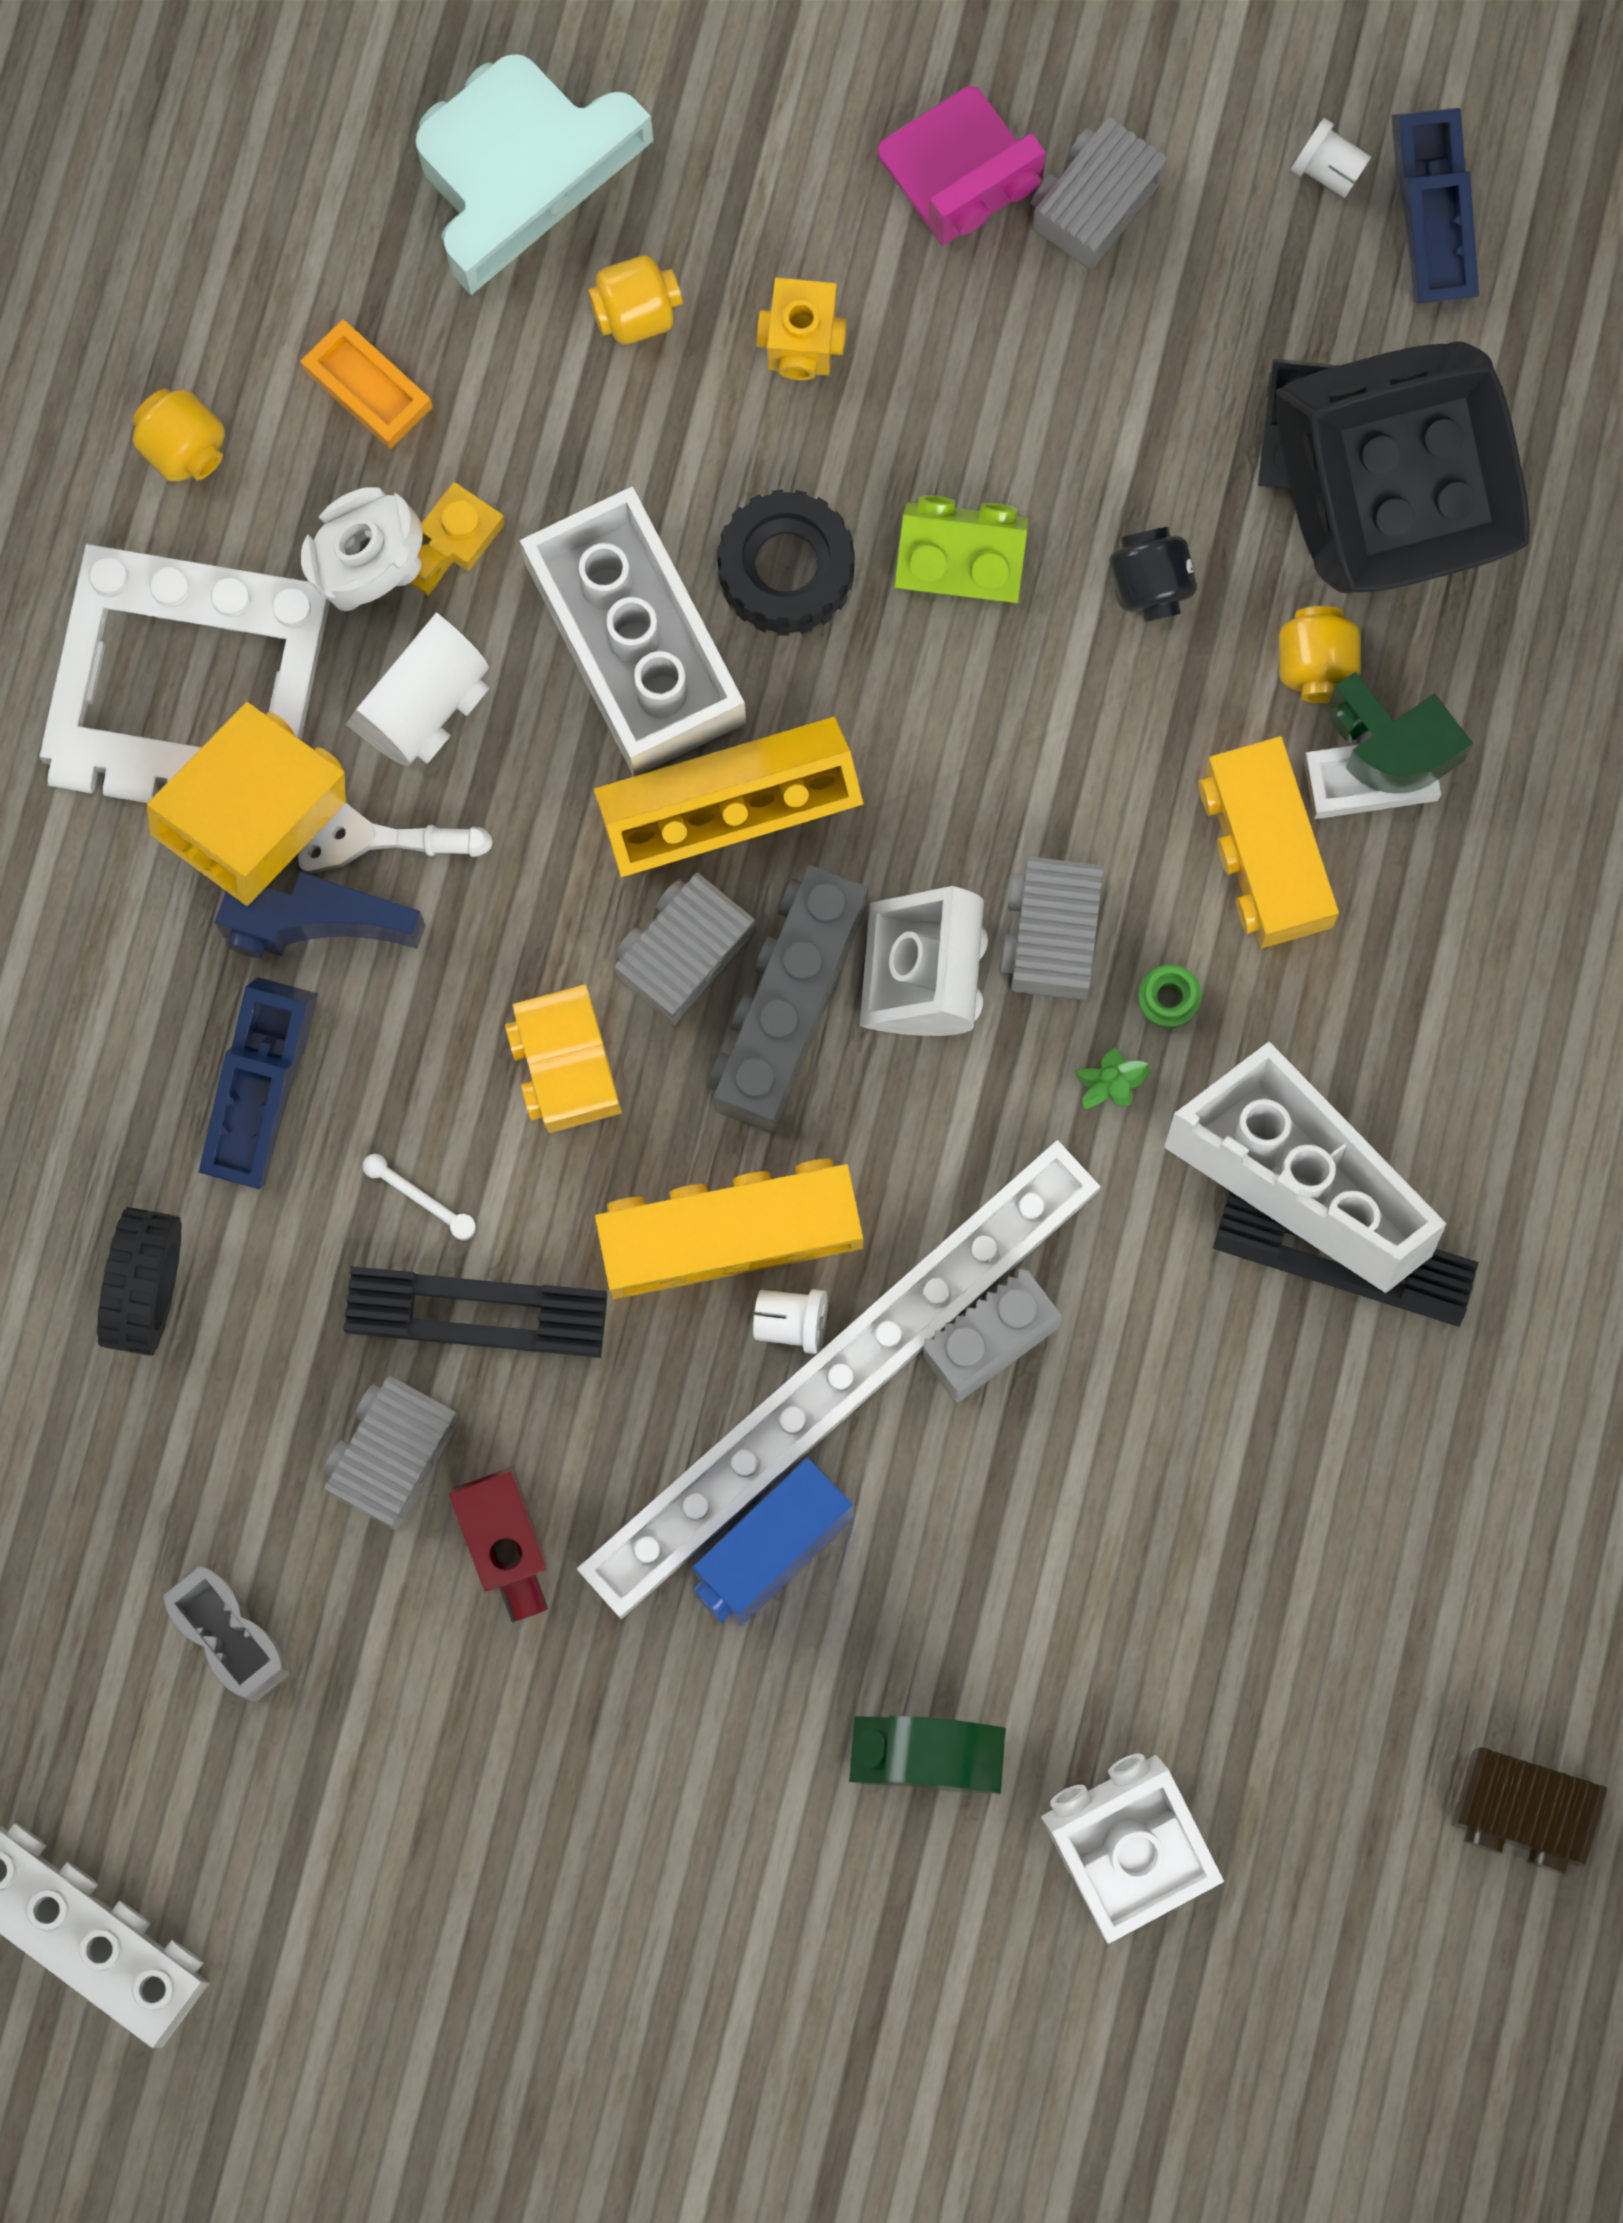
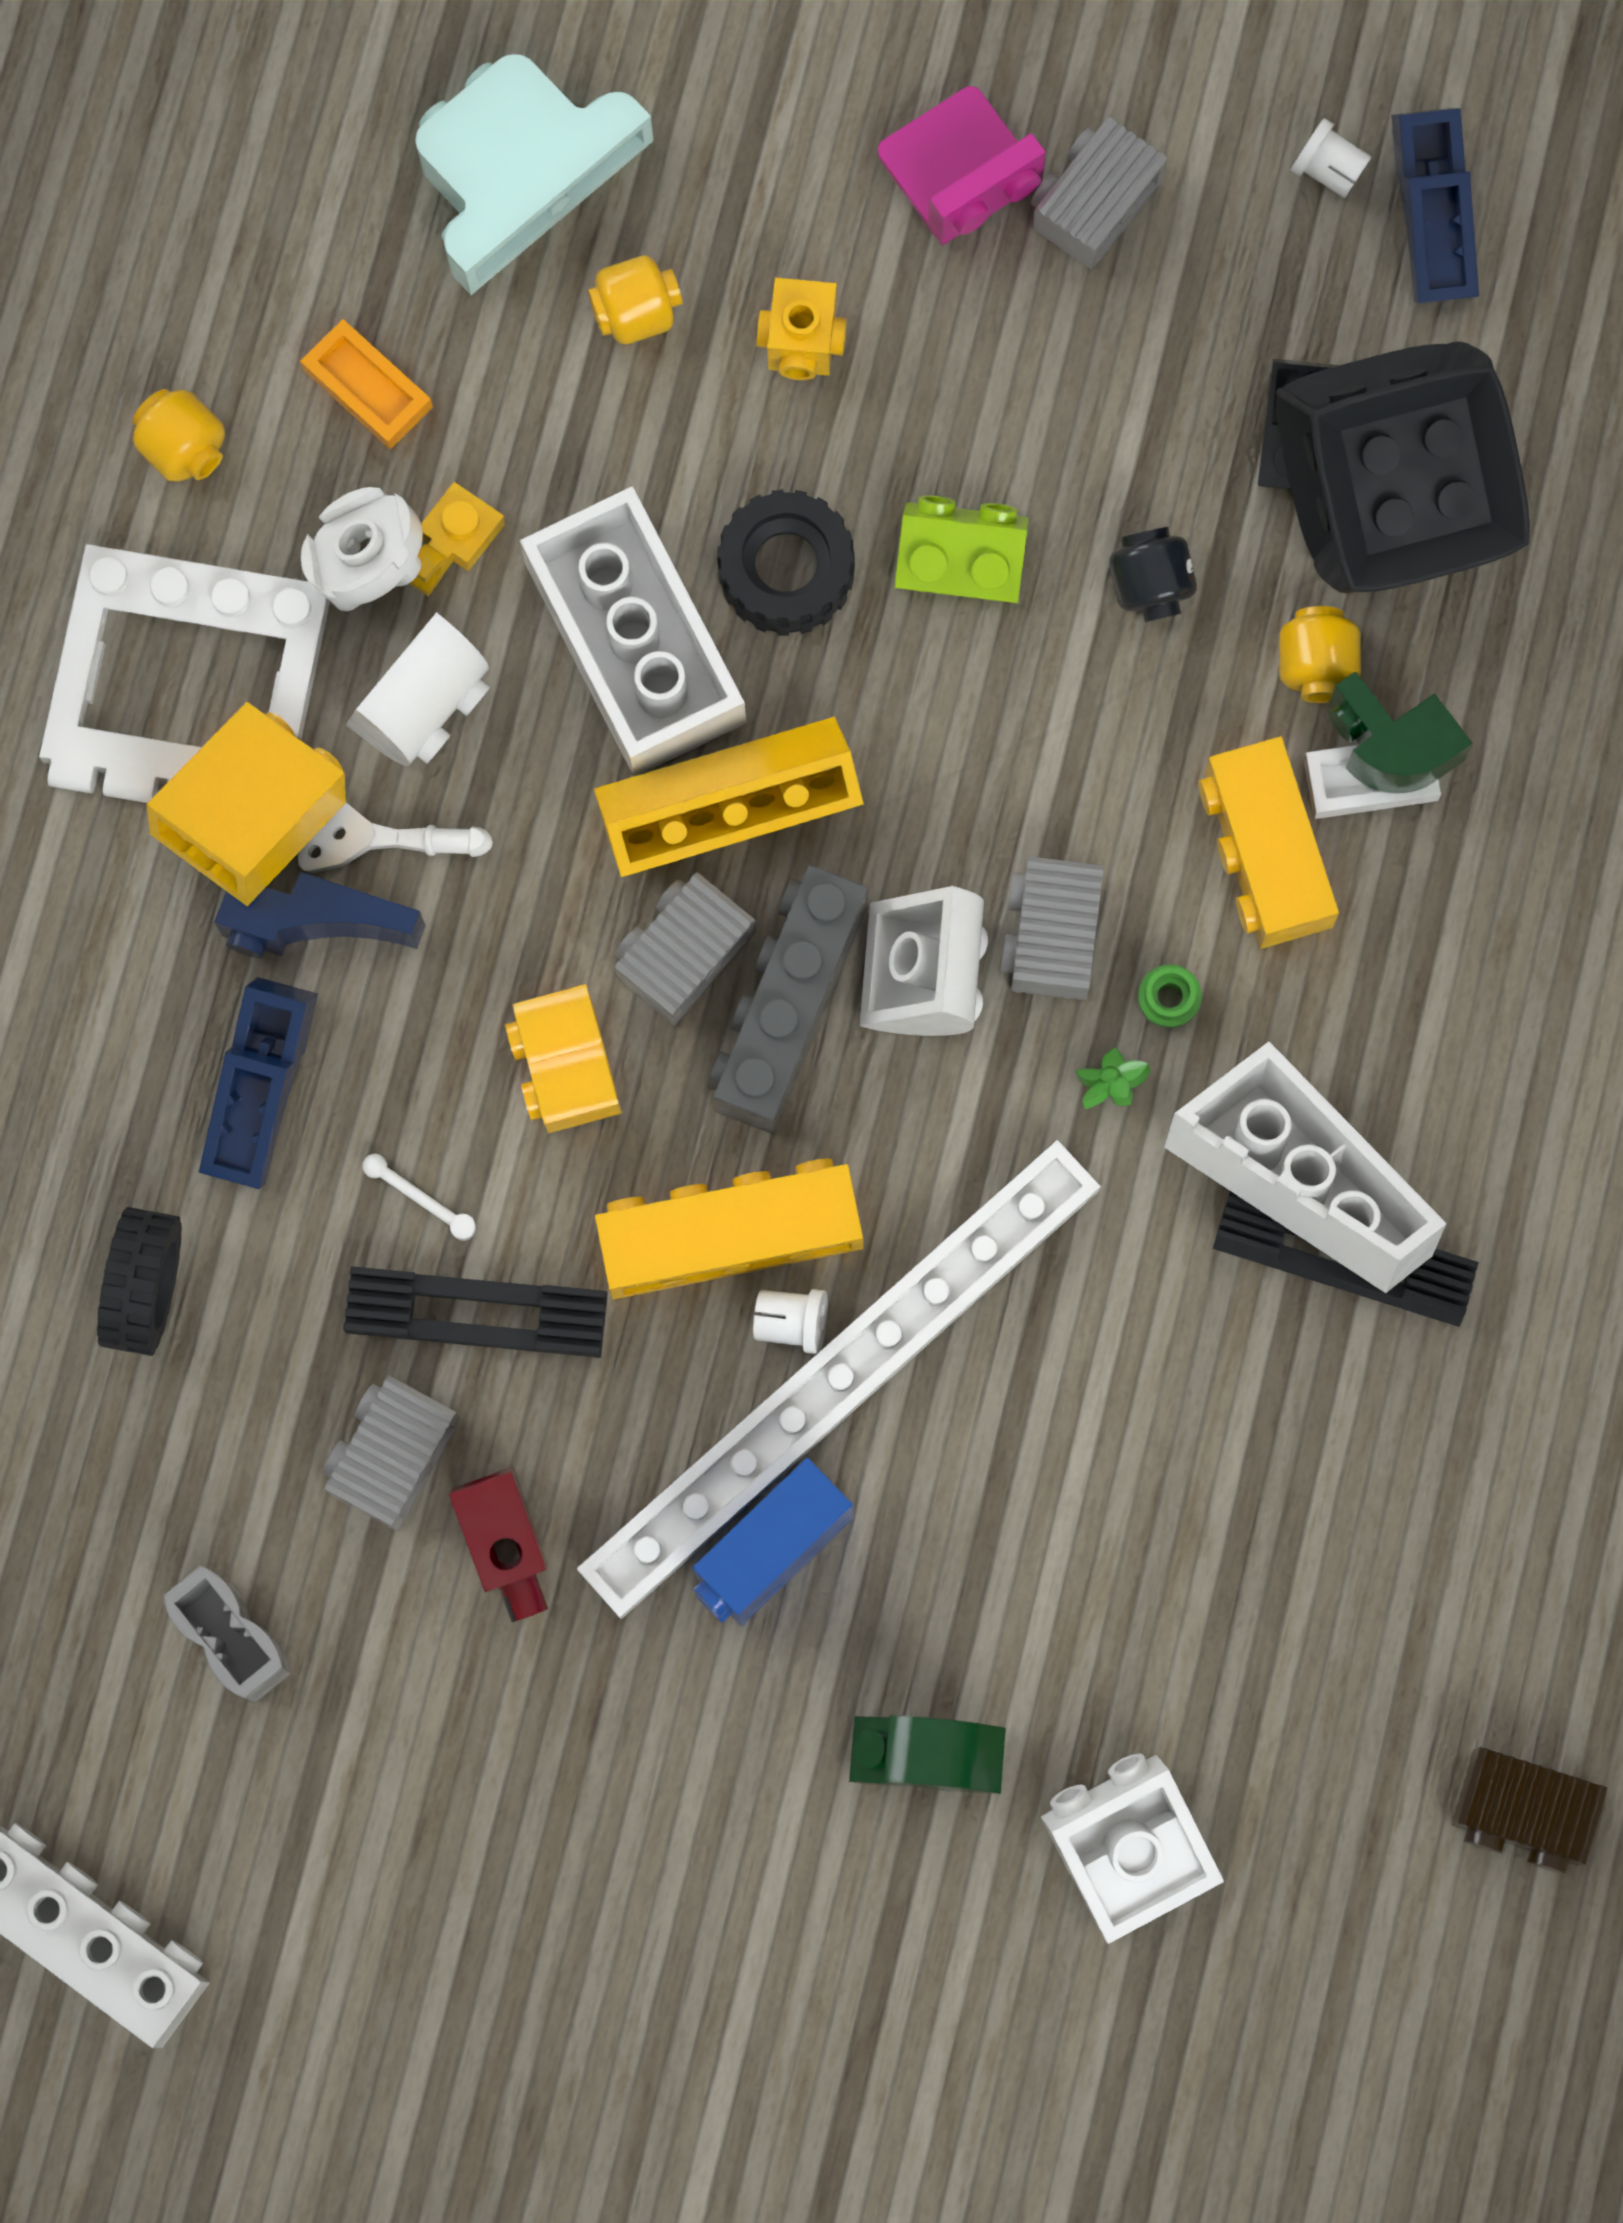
light grey brick [923,1269,1063,1403] -> none

